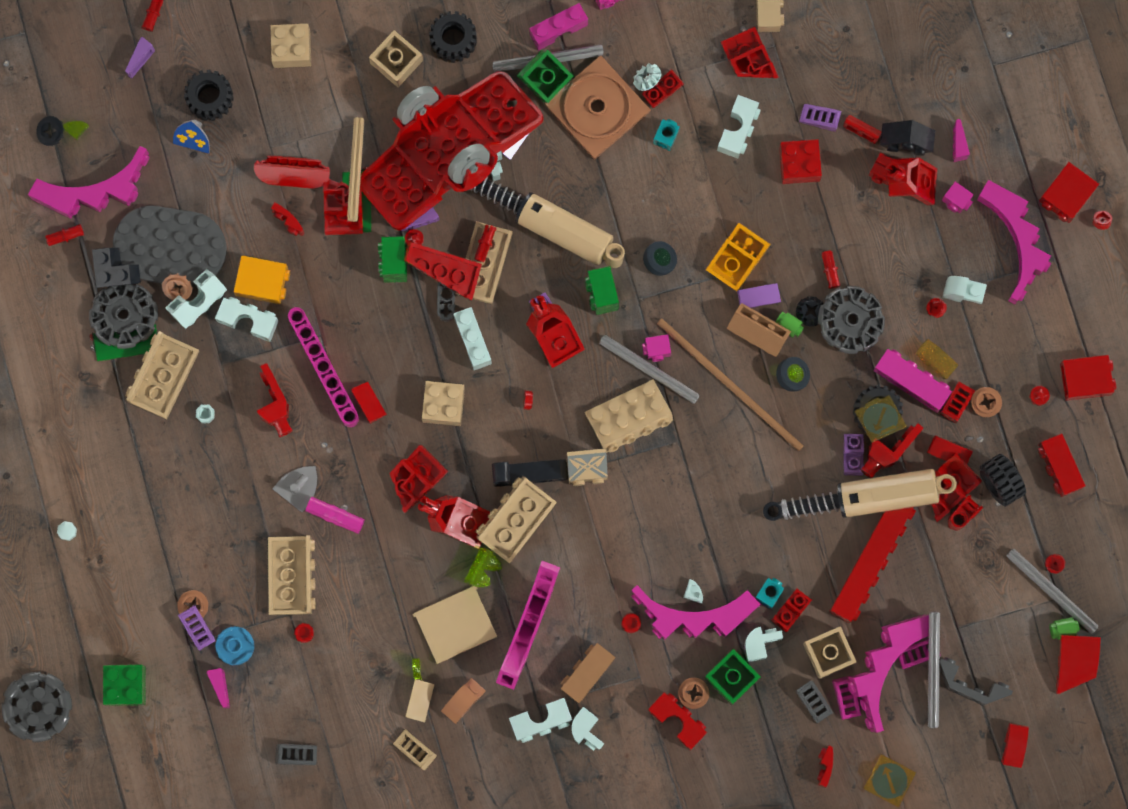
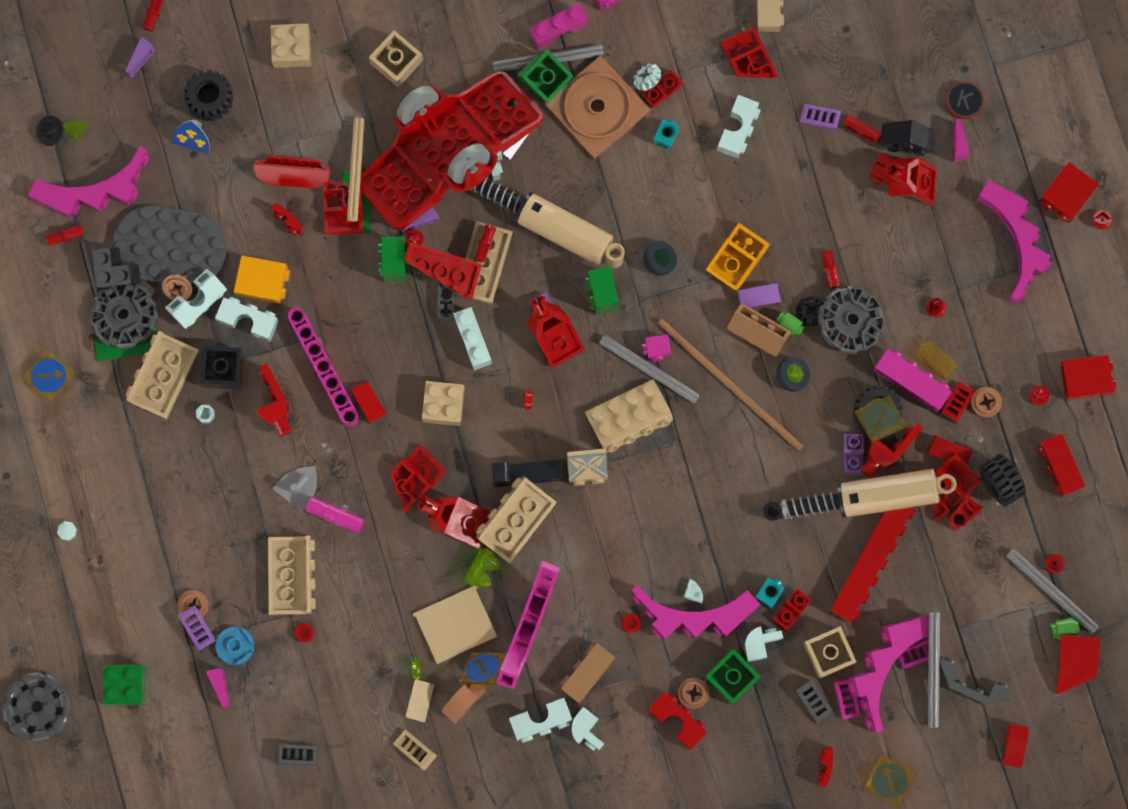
black tyre [429,11,477,63] -> none
red brick [779,139,822,184] -> none
dark pink brick [942,181,974,213] -> none
light aqua brick [942,276,987,304] -> none
none -> piece [22,350,76,402]
none -> black brick [200,346,244,390]
none -> piece [459,652,507,689]
none -> black tile [946,81,984,119]

